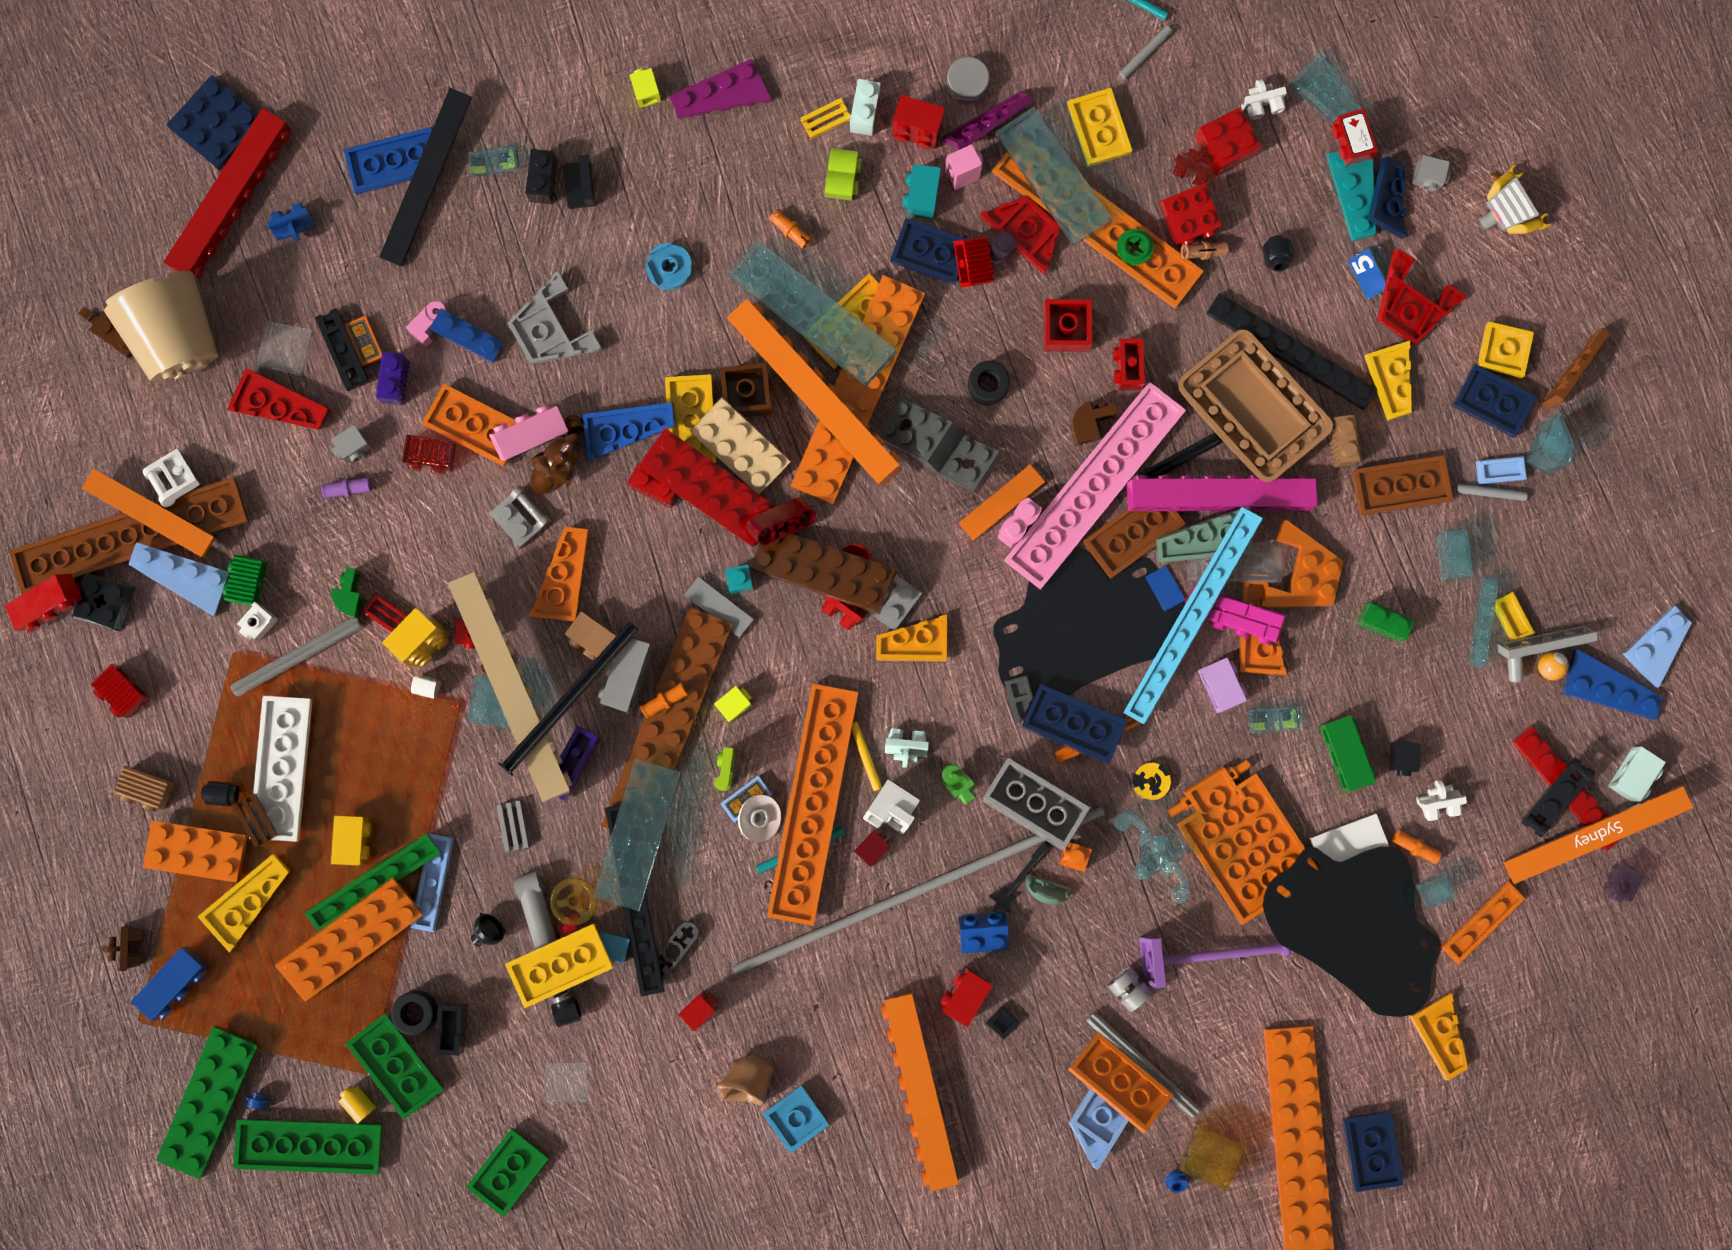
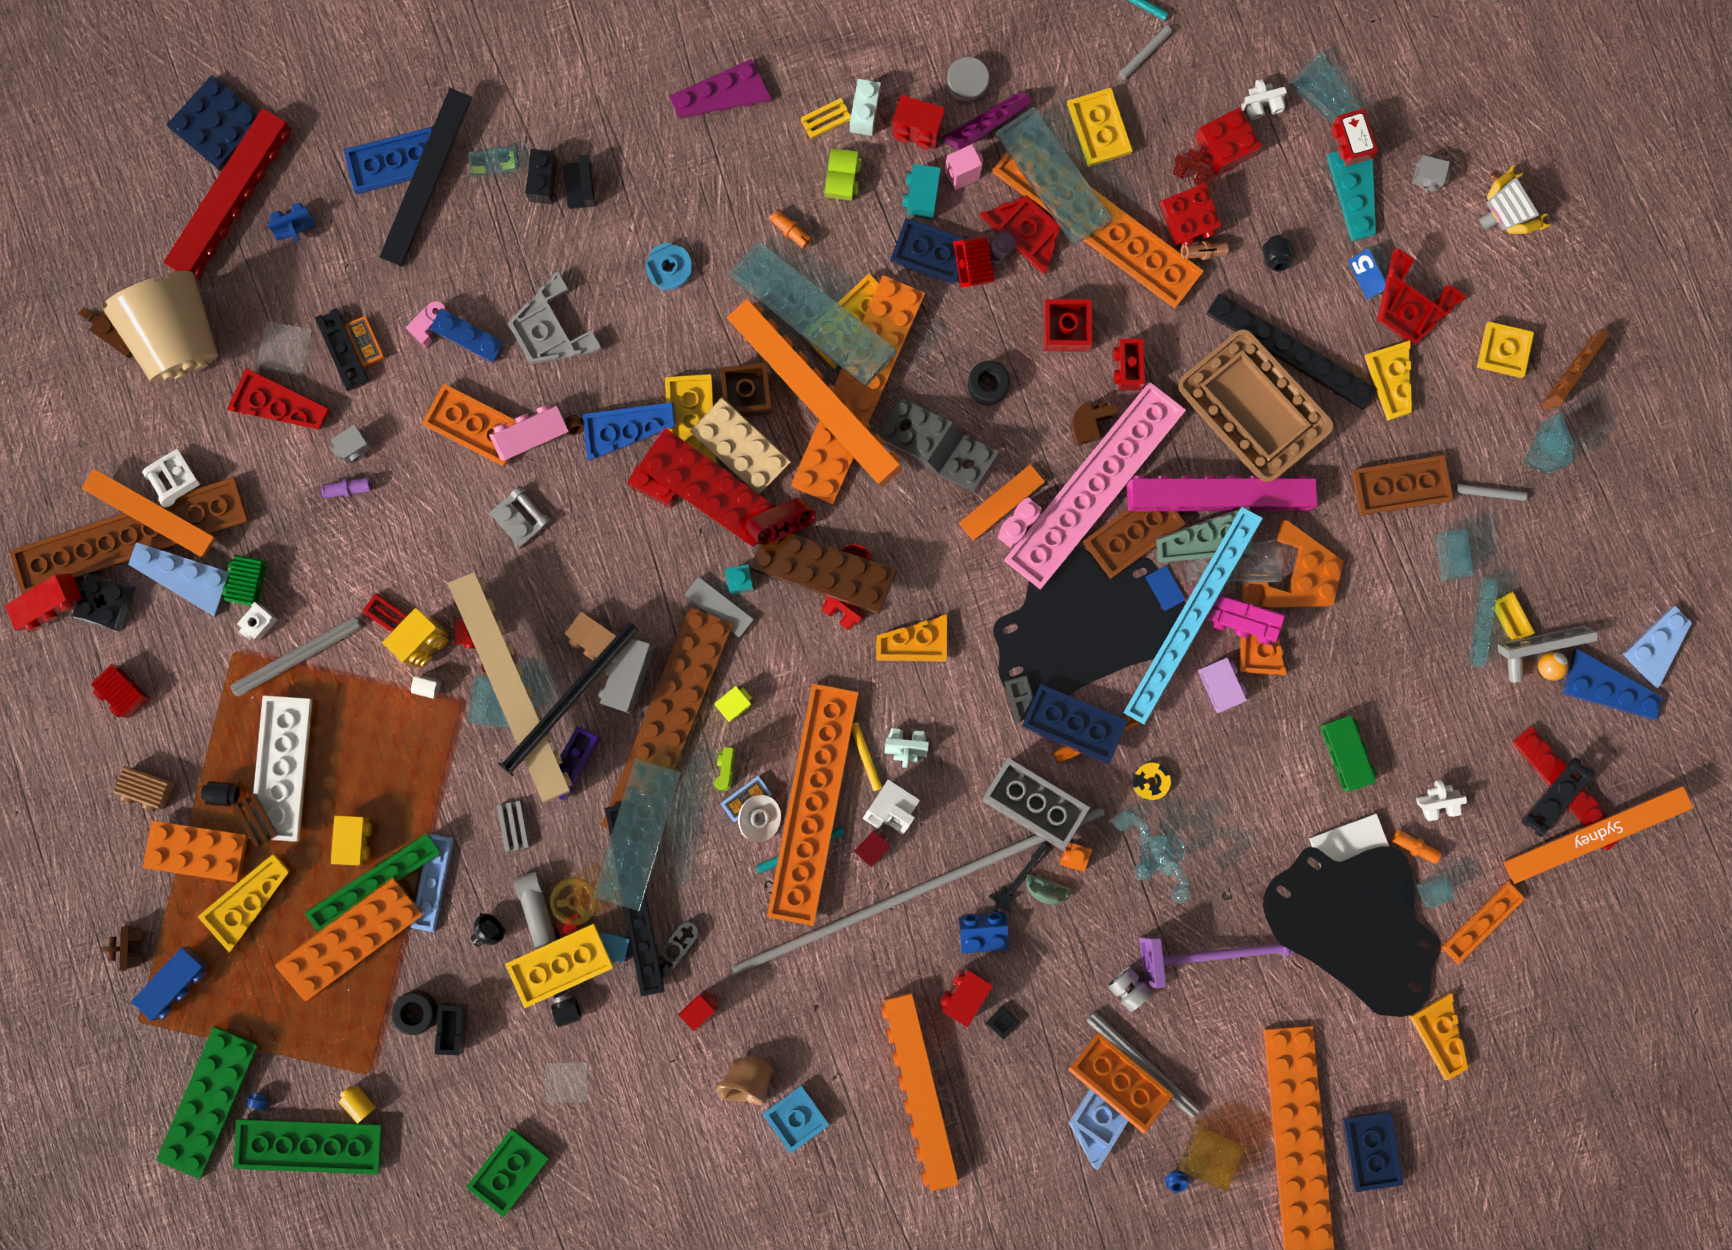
green brick [331,567,365,619] -> none
green plate [345,1012,444,1120] -> none
dark purple brick [376,352,410,405] -> none
clear red brick [402,435,456,475] -> none
orange wing [529,527,589,622] -> none
reddish brown head [530,433,581,494] -> none
neon yellow brick [630,68,661,108] -> none
orange pin [640,682,689,719] -> none
light grey plate [864,574,922,630] -> none
bright green hips [942,764,976,804] -> none
green gear [1116,229,1154,266] -> none
black axle [1138,432,1222,479] -> none
orange plate [1167,760,1319,925] -> none
clear light blue slope [1248,706,1301,734] -> none
medium nougat brick [1328,415,1362,468] -> none
green brick [1357,601,1414,642] -> none
dark blue wing [1367,156,1408,239] -> none
black brick [1389,742,1421,777] -> none
dark blue plate [1452,364,1537,438] -> none
light blue tile [1476,456,1527,485] -> none
clear purple brick [1602,865,1645,903] -> none
light aqua brick [1608,746,1666,802] -> none

